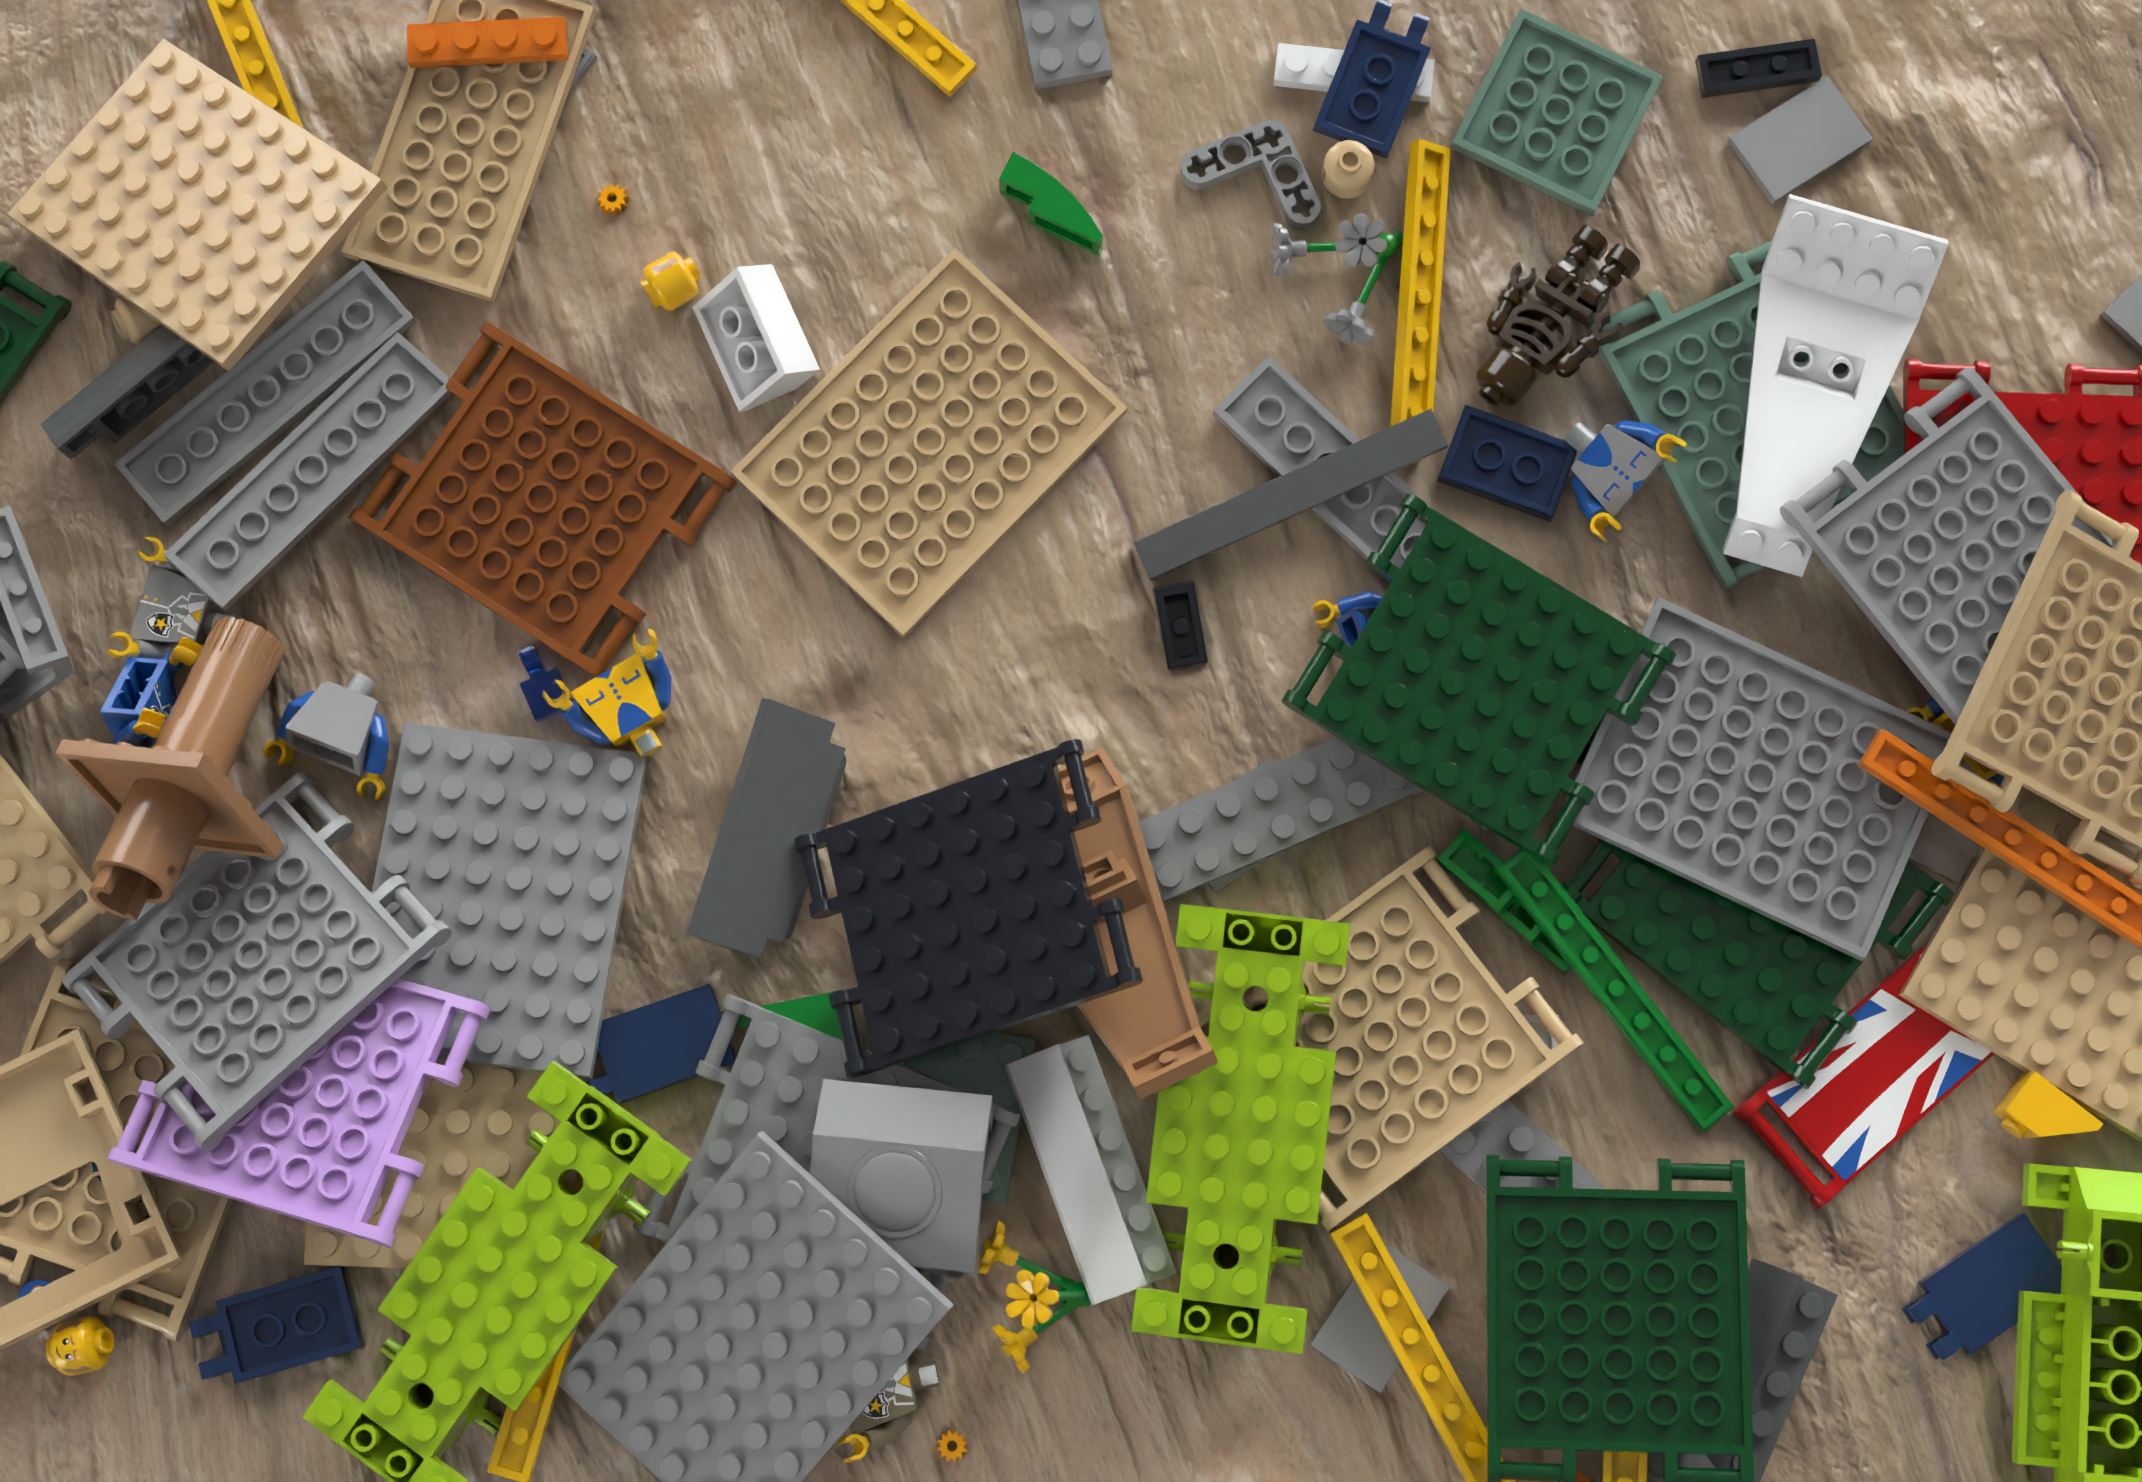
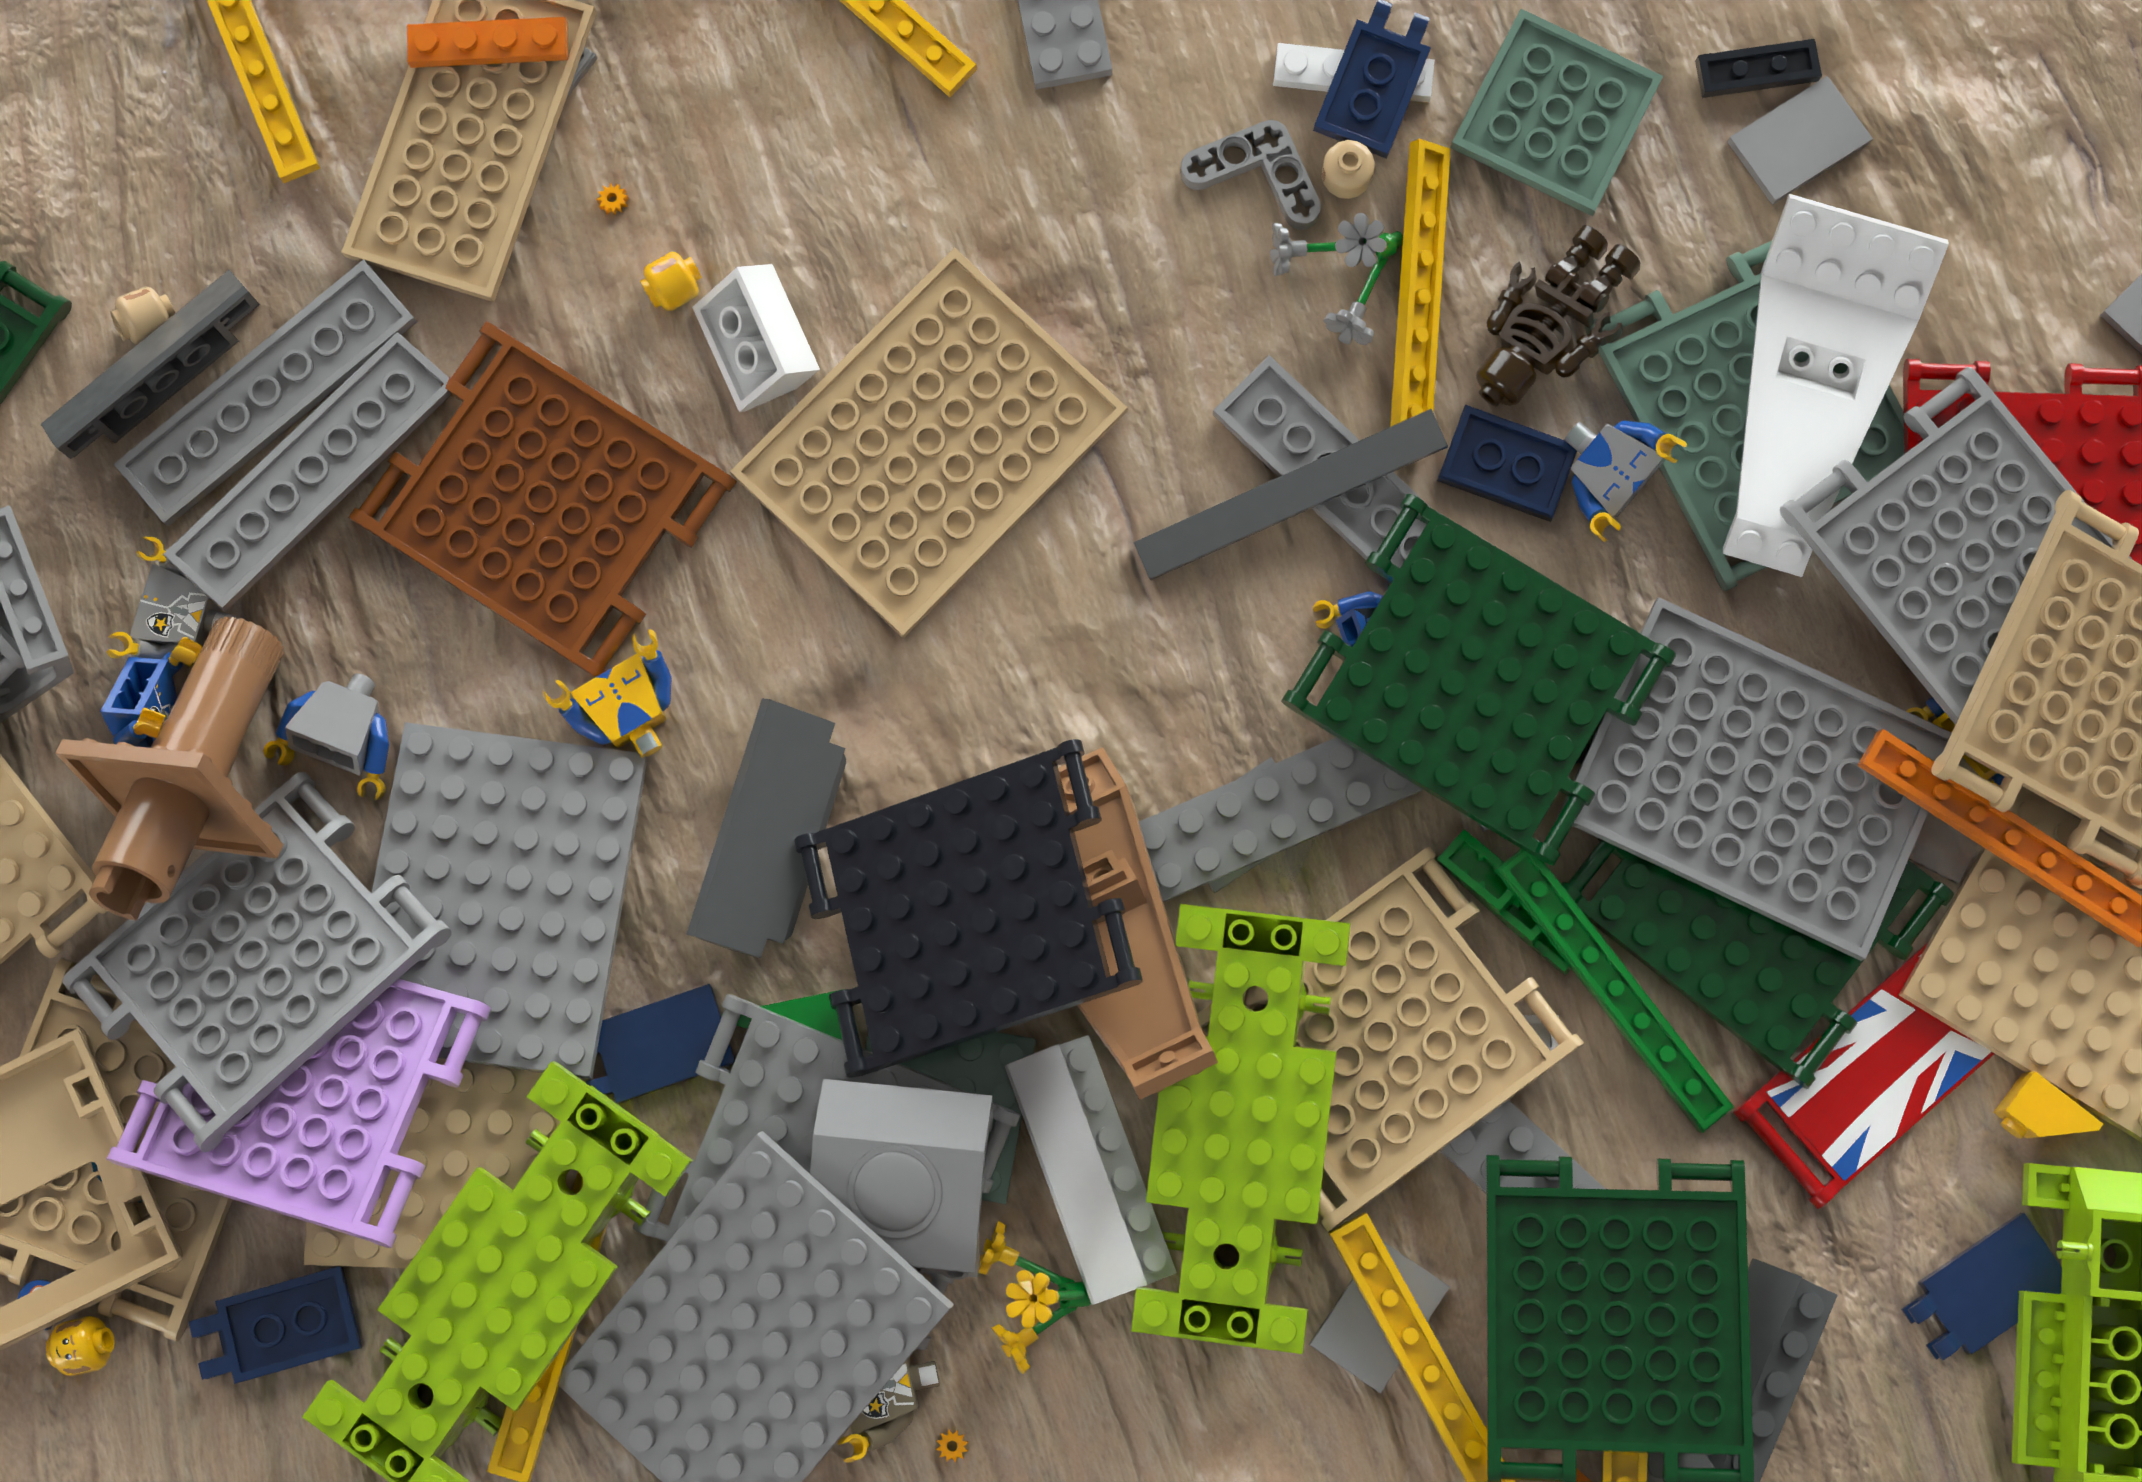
tan plate [7,38,388,371] -> none
clear blue plate [518,645,572,722] -> none
green slope [999,152,1103,256] -> none
black slope [1152,581,1208,670] -> none

